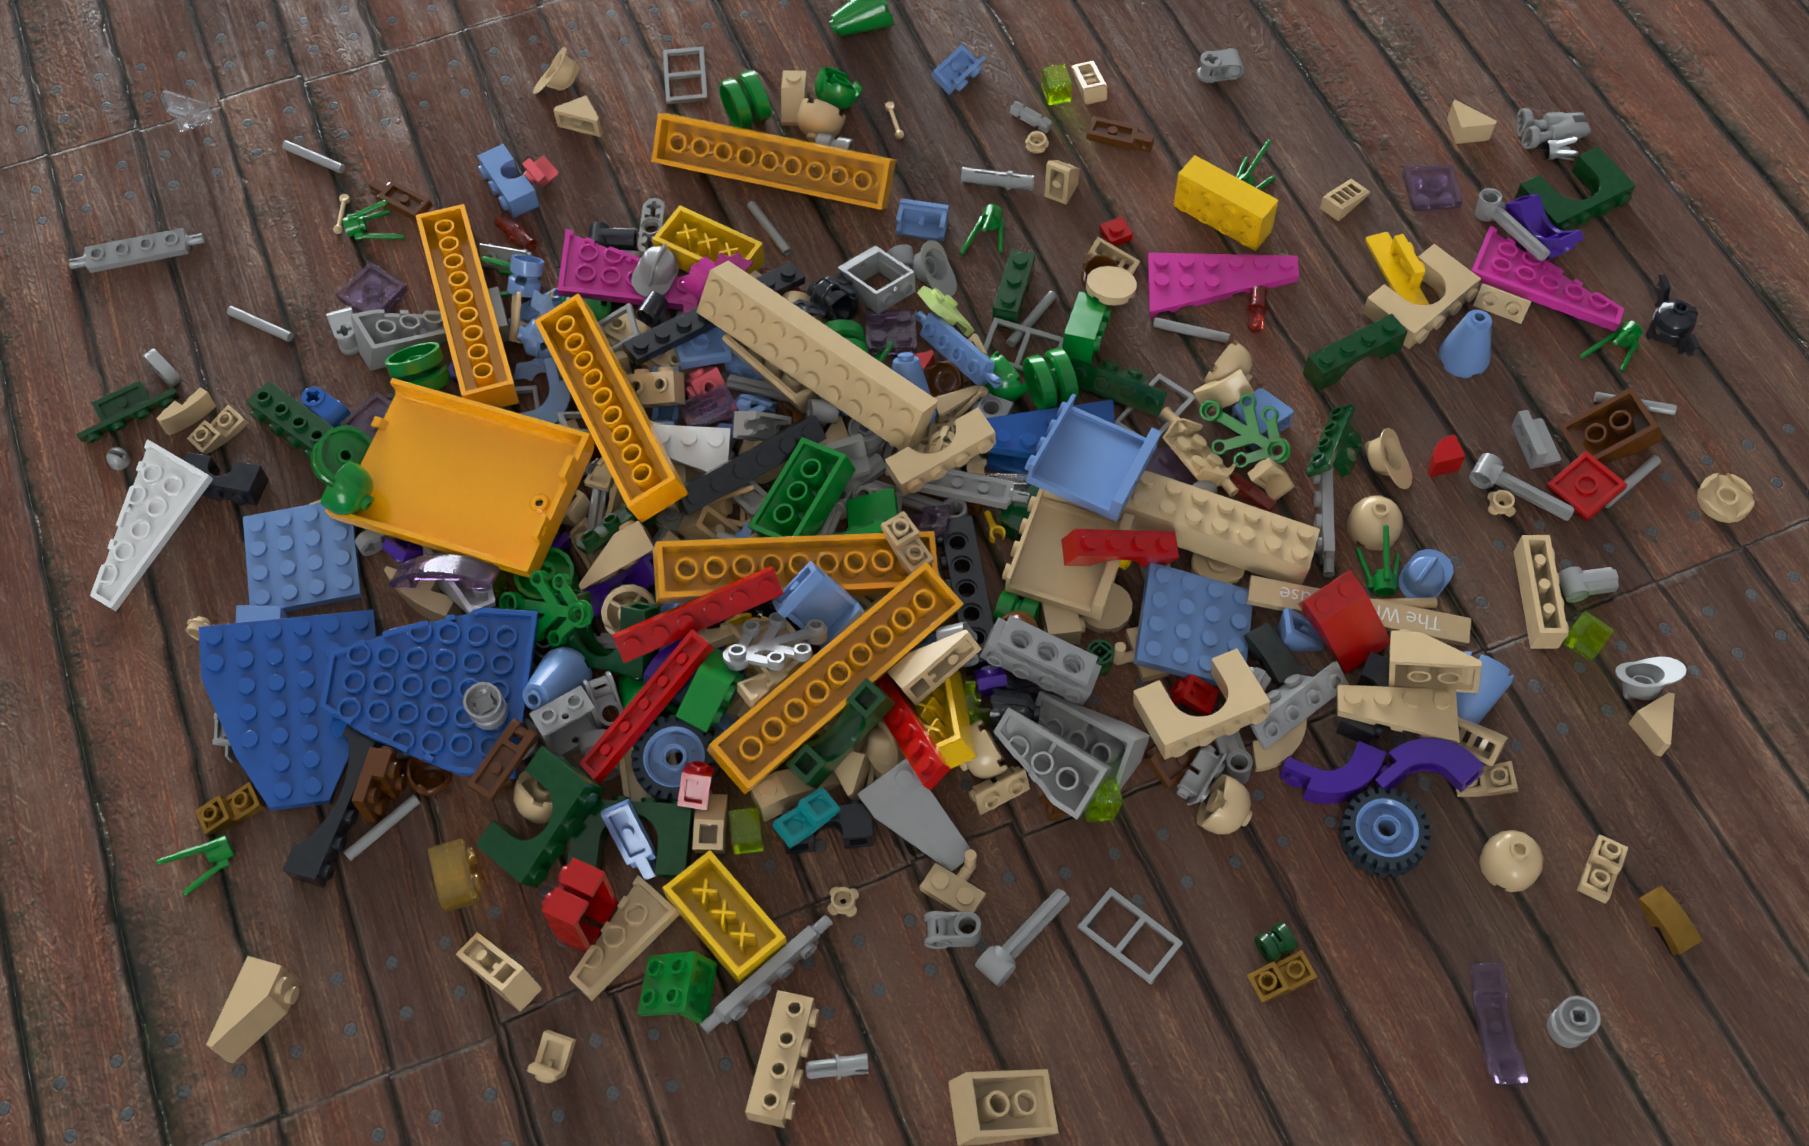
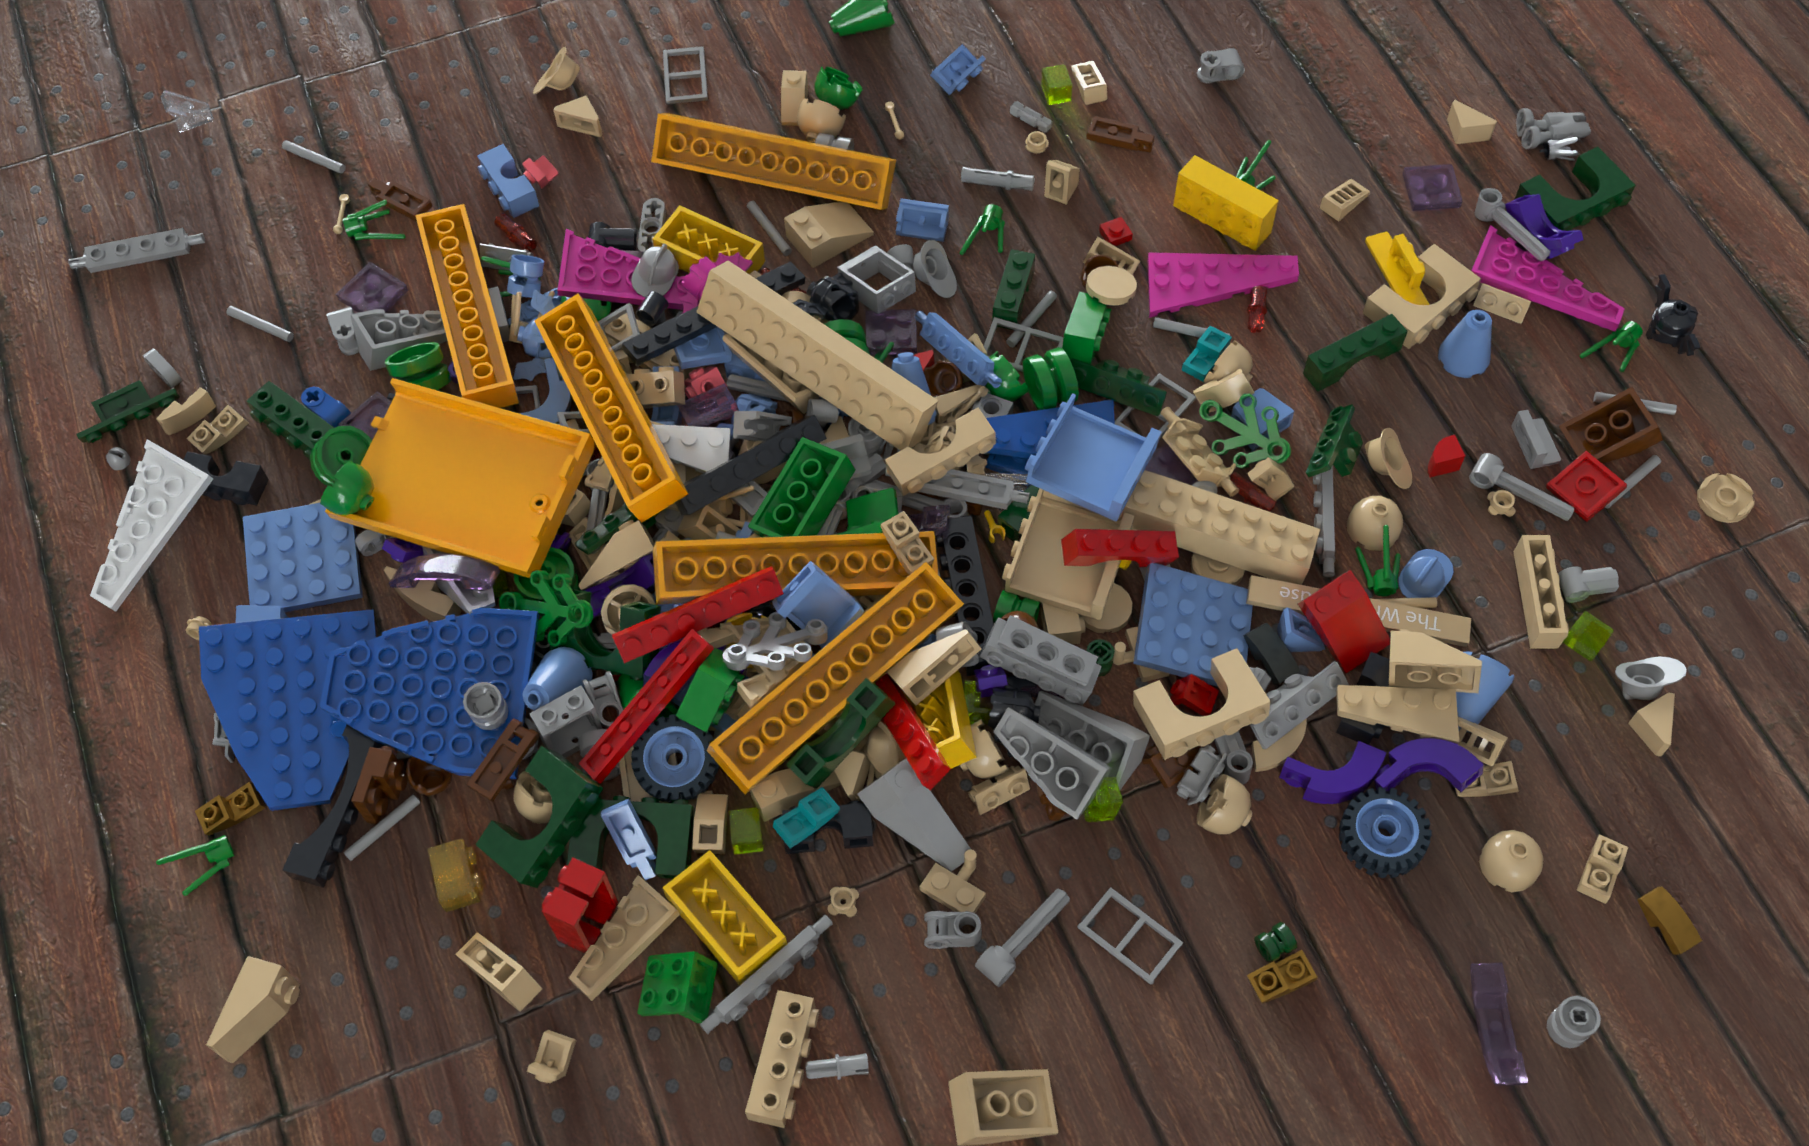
bracket [677,761,715,810] -> none
green wheel [718,70,771,129] -> none
yellowish green wing [917,286,975,337] -> none
none -> tan slope [784,202,874,268]
none -> teal slope [1182,325,1232,382]

